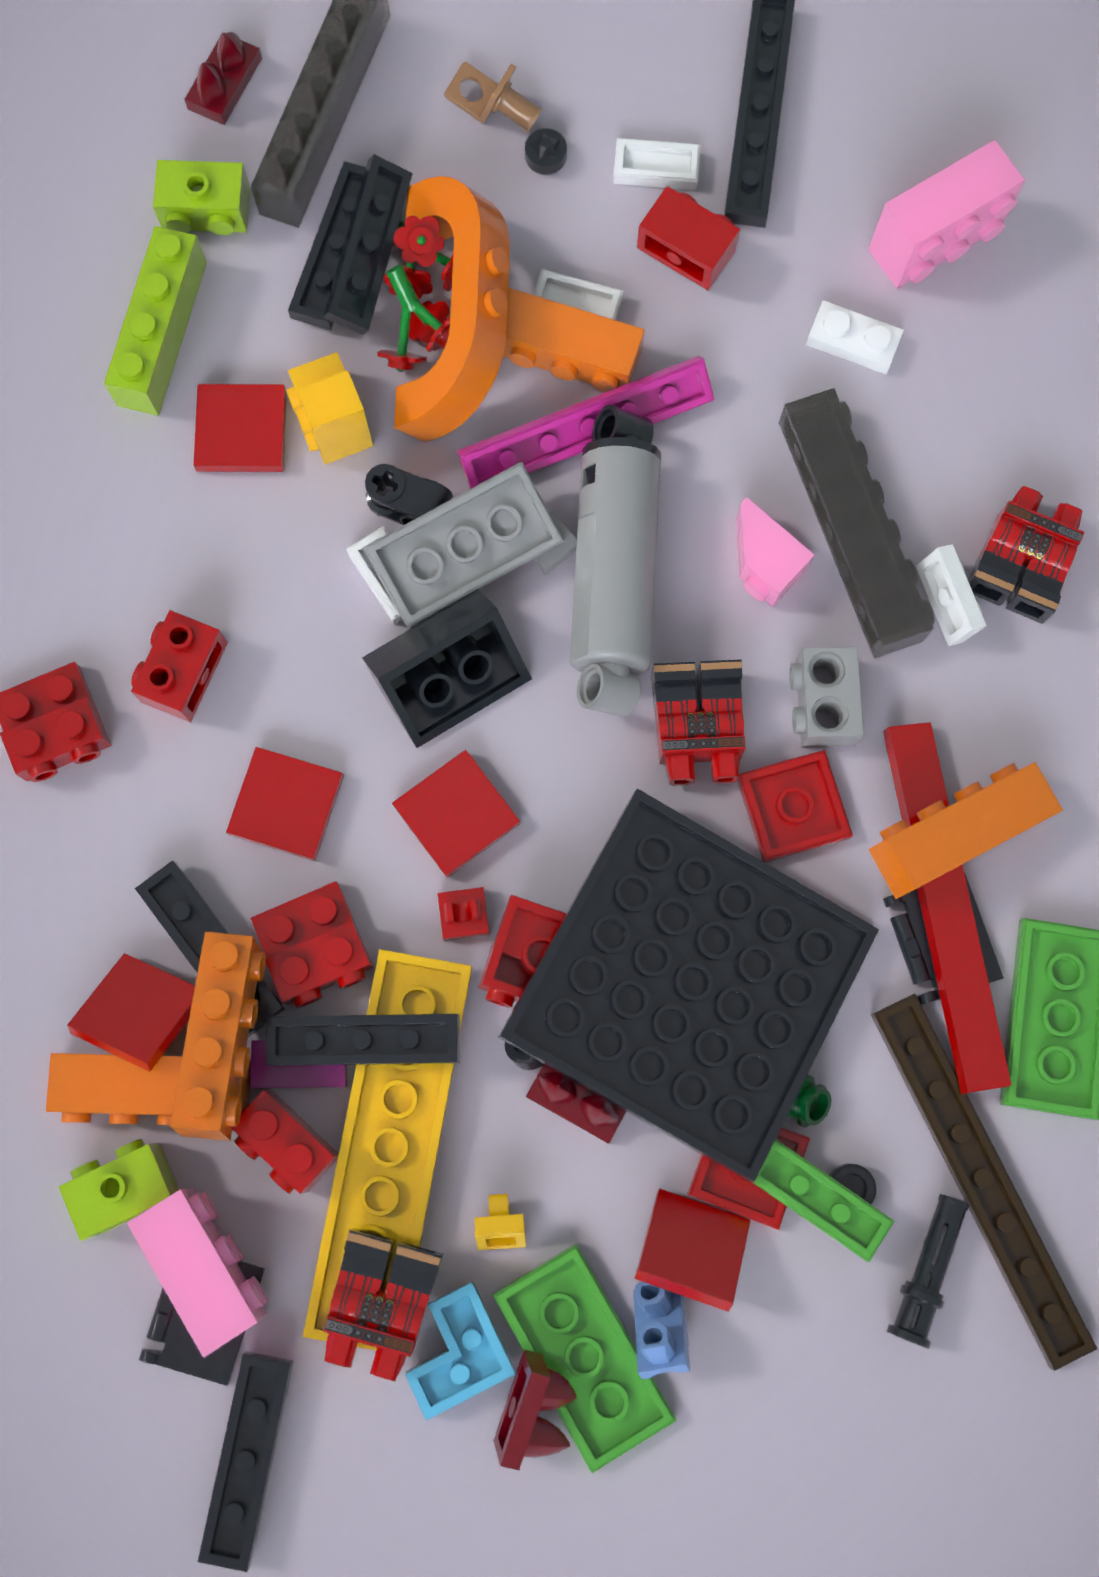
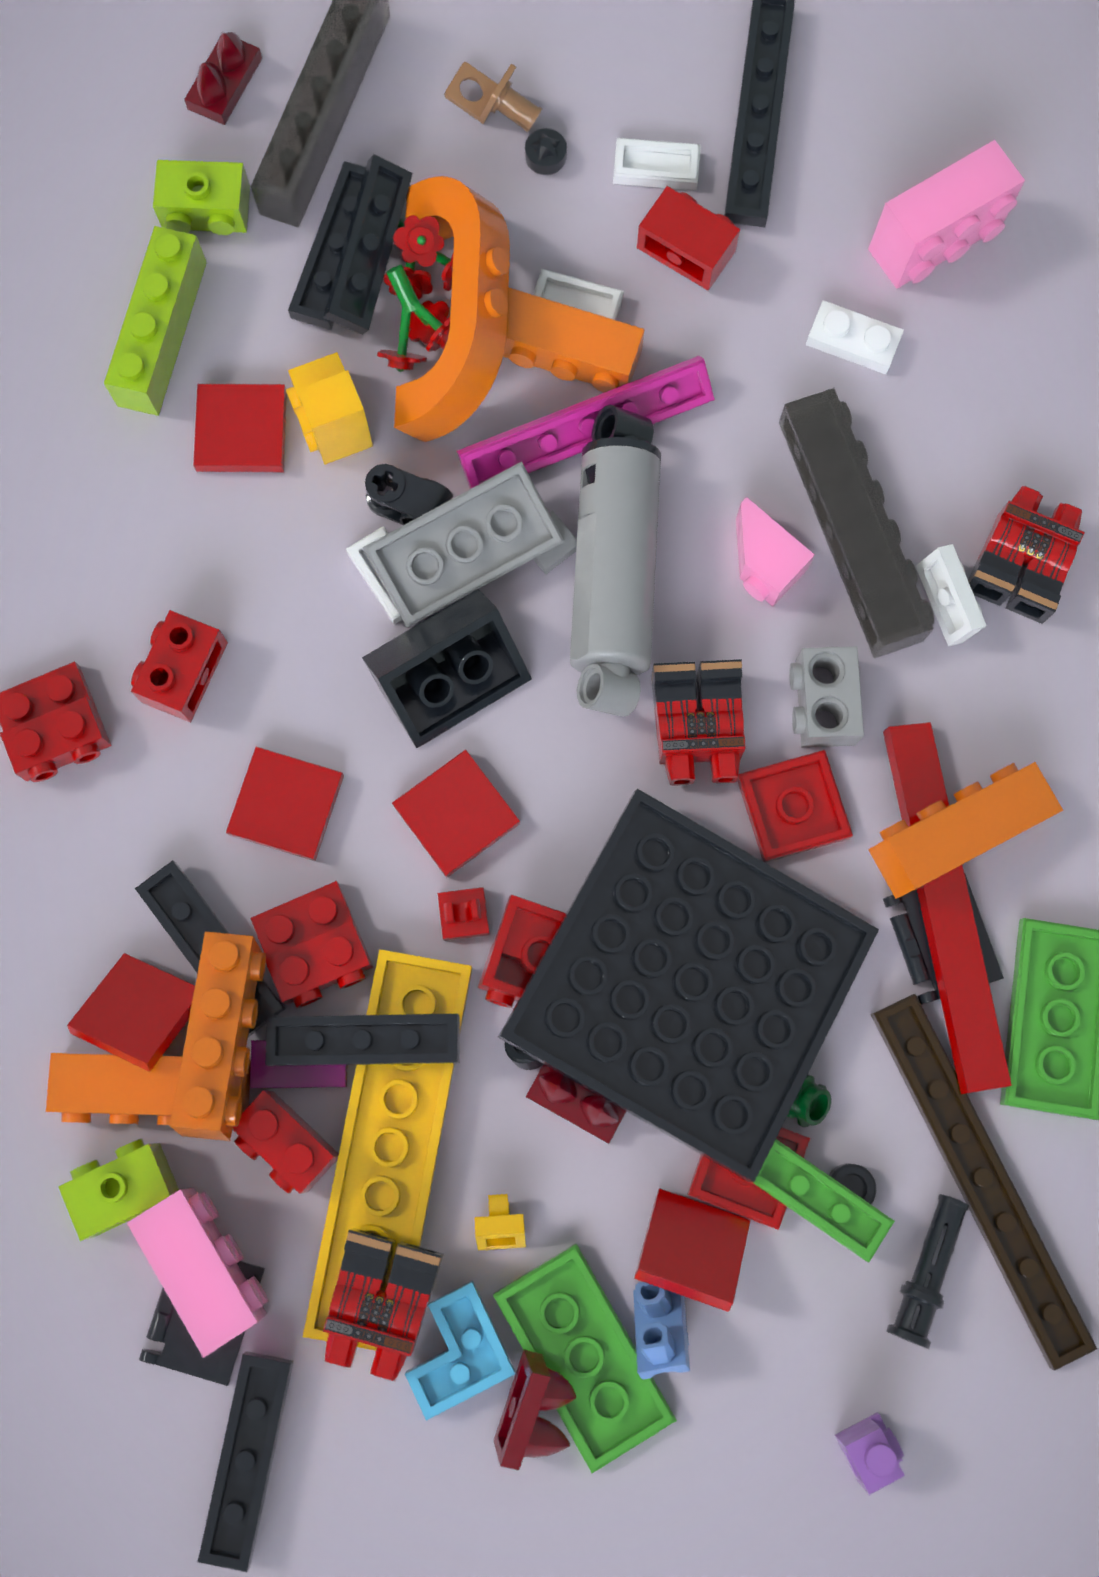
none -> medium lavender brick [835,1412,905,1495]

